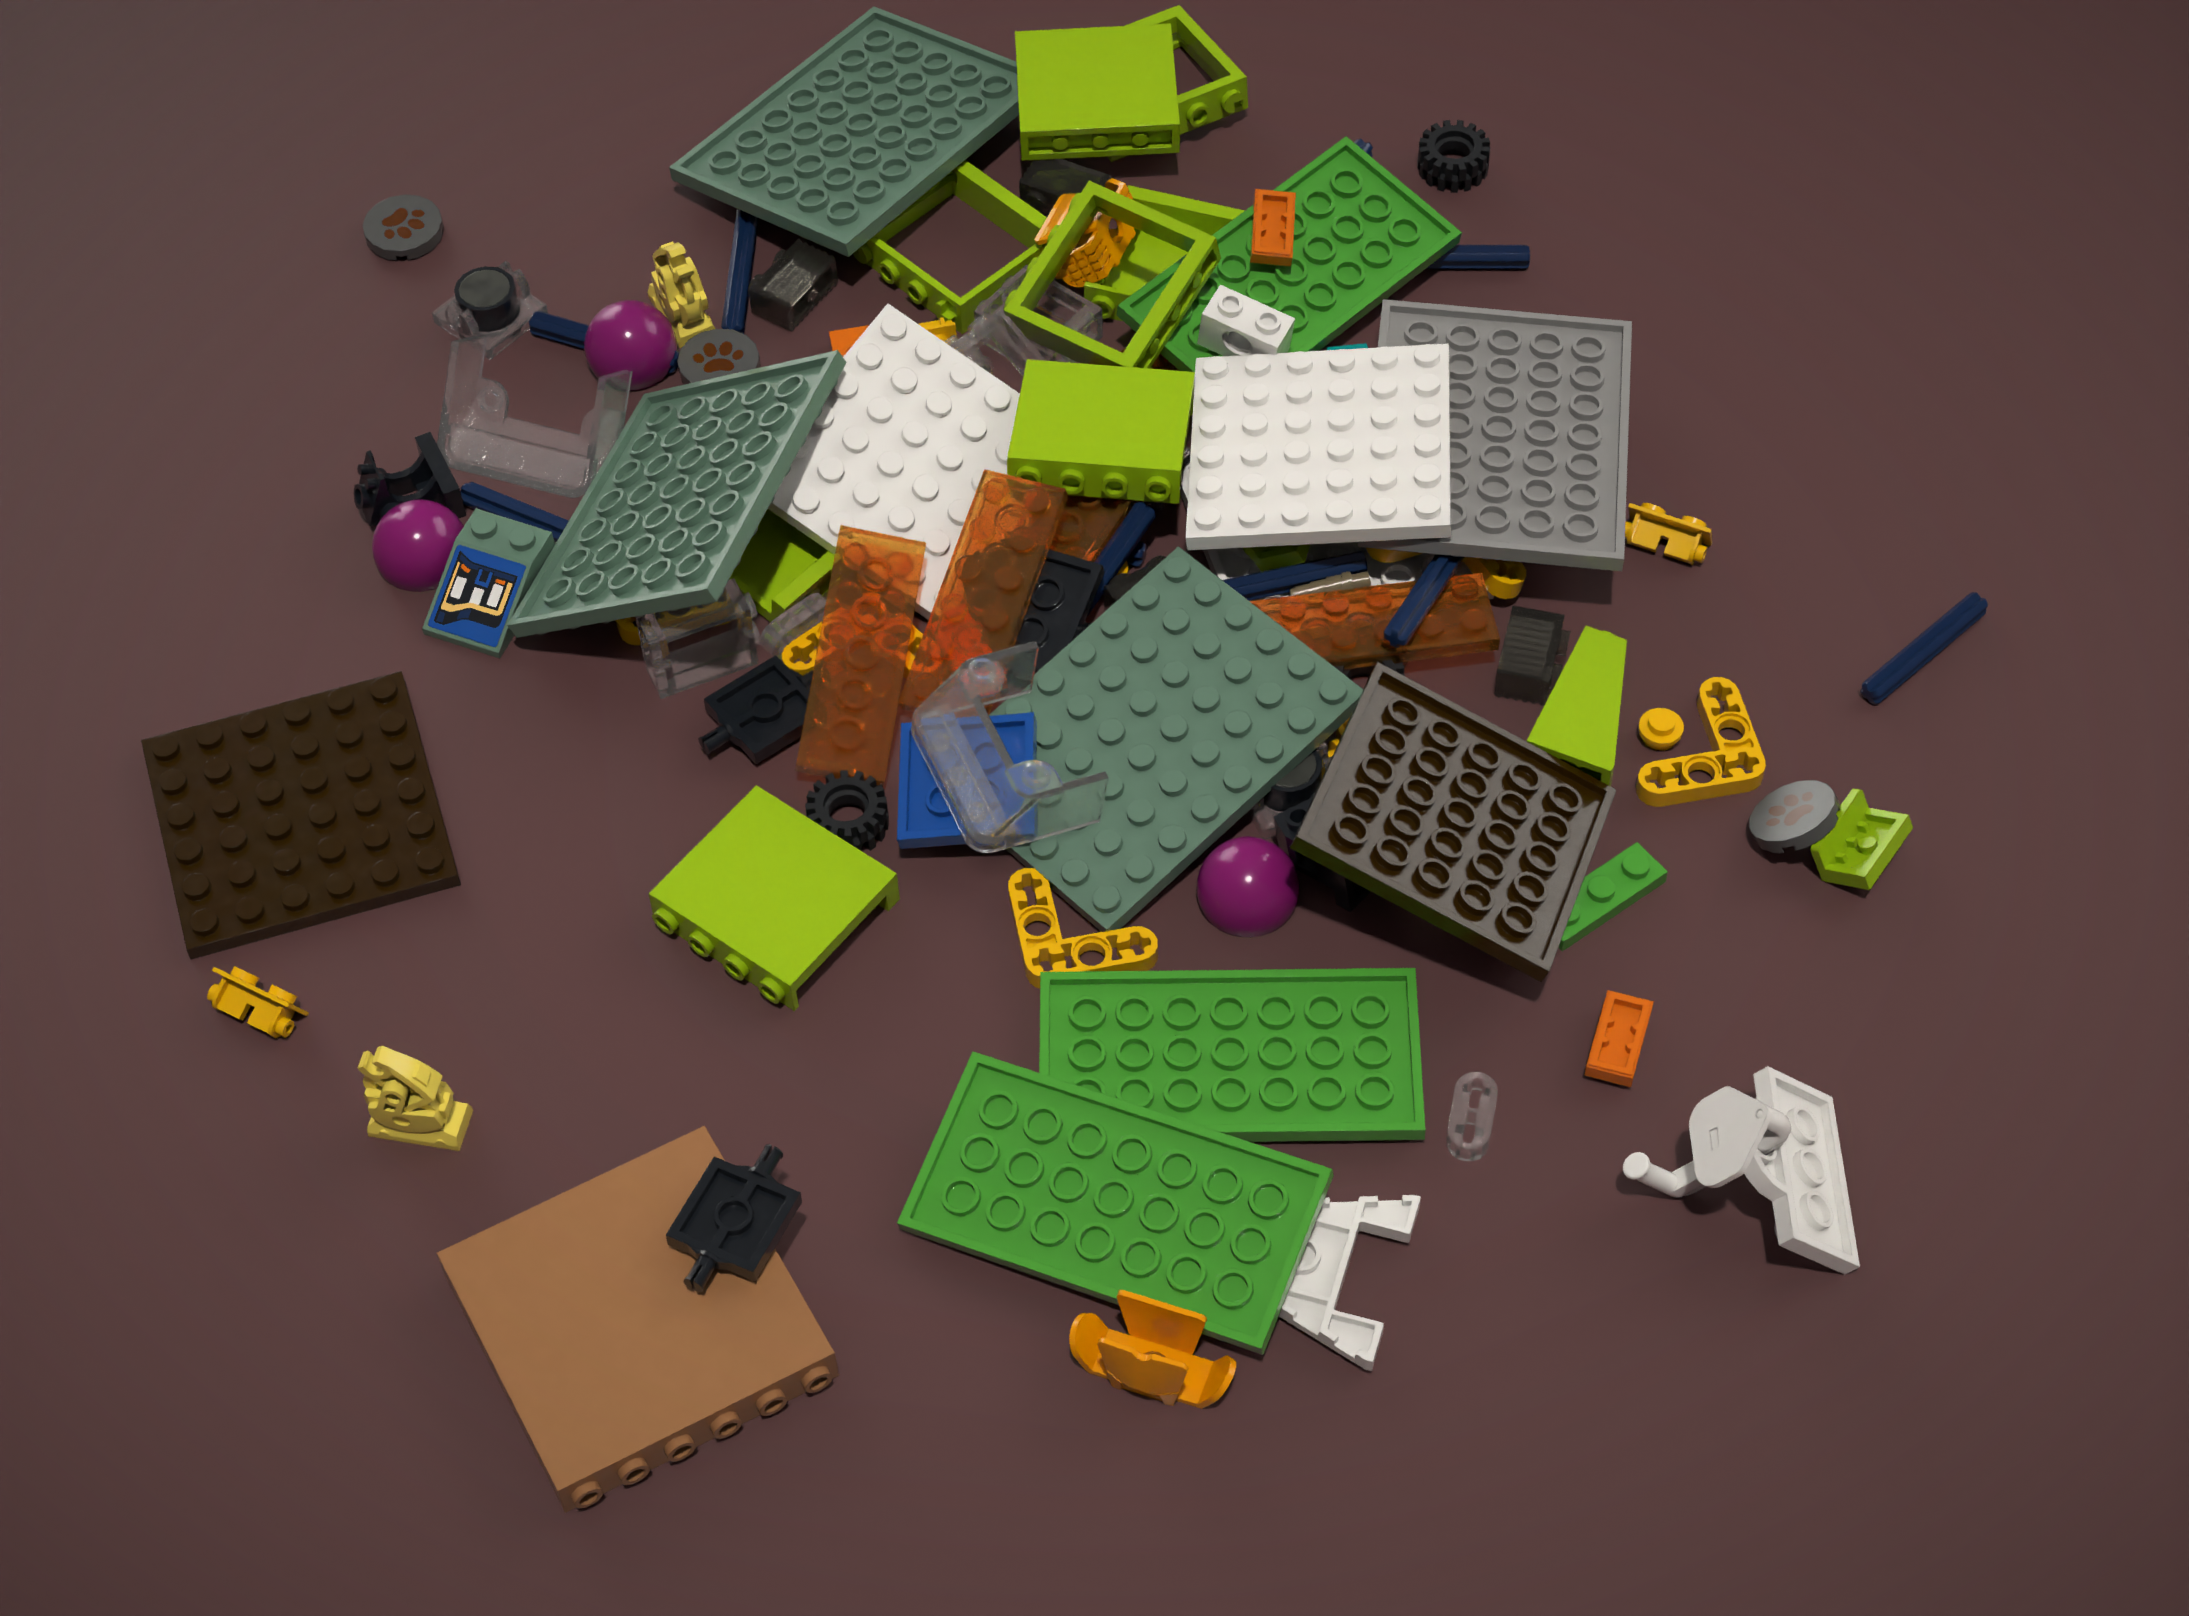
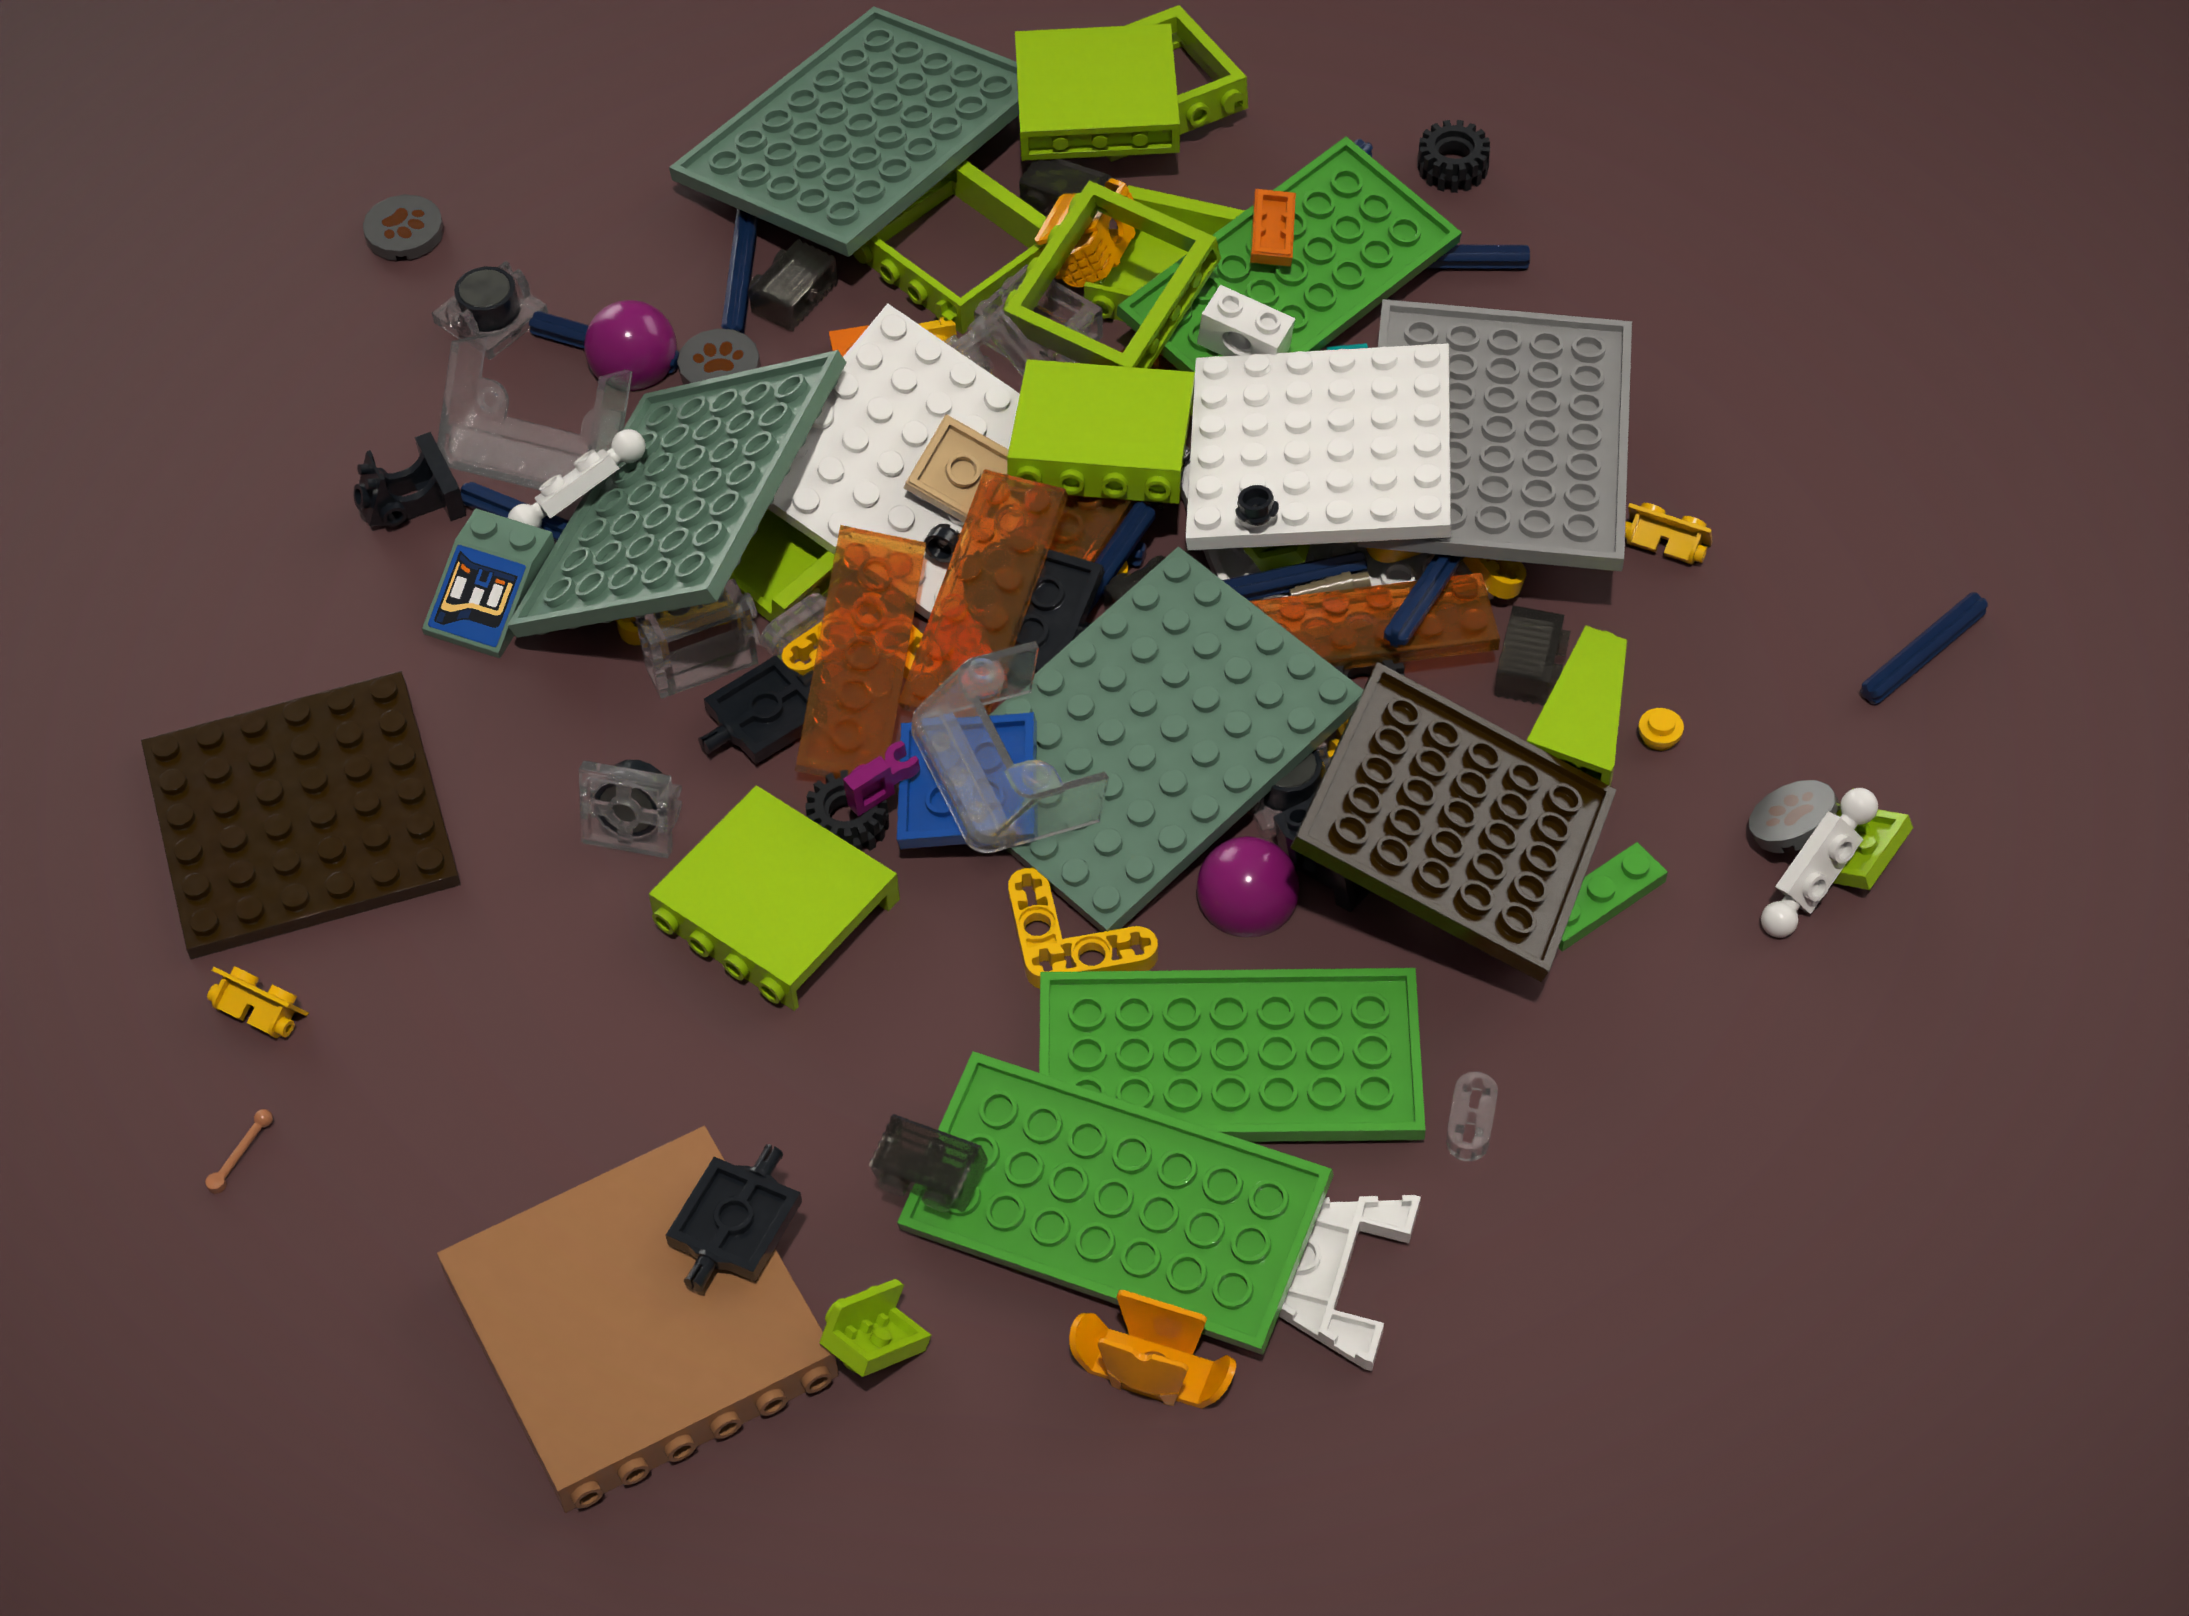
light yellow piece [358,1046,473,1151] -> none
magenta piece [372,499,464,592] -> none
light yellow piece [647,241,716,348] -> none
orange plate [1584,990,1654,1087] -> none
white plate [1623,1066,1860,1275] -> none
yellow beam [1636,677,1766,807] -> none
none -> nougat hinge [205,1109,273,1194]
none -> white plate [508,429,646,528]
none -> clear piece [579,760,682,859]
none -> lime bracket [819,1279,932,1377]
none -> magenta plate [843,741,920,817]
none -> clear smoke brick [869,1114,988,1213]
none -> tan plate [903,414,1009,531]
none -> black hinge [923,524,962,562]
none -> black plate [1235,485,1279,526]
none -> white plate [1761,788,1878,938]

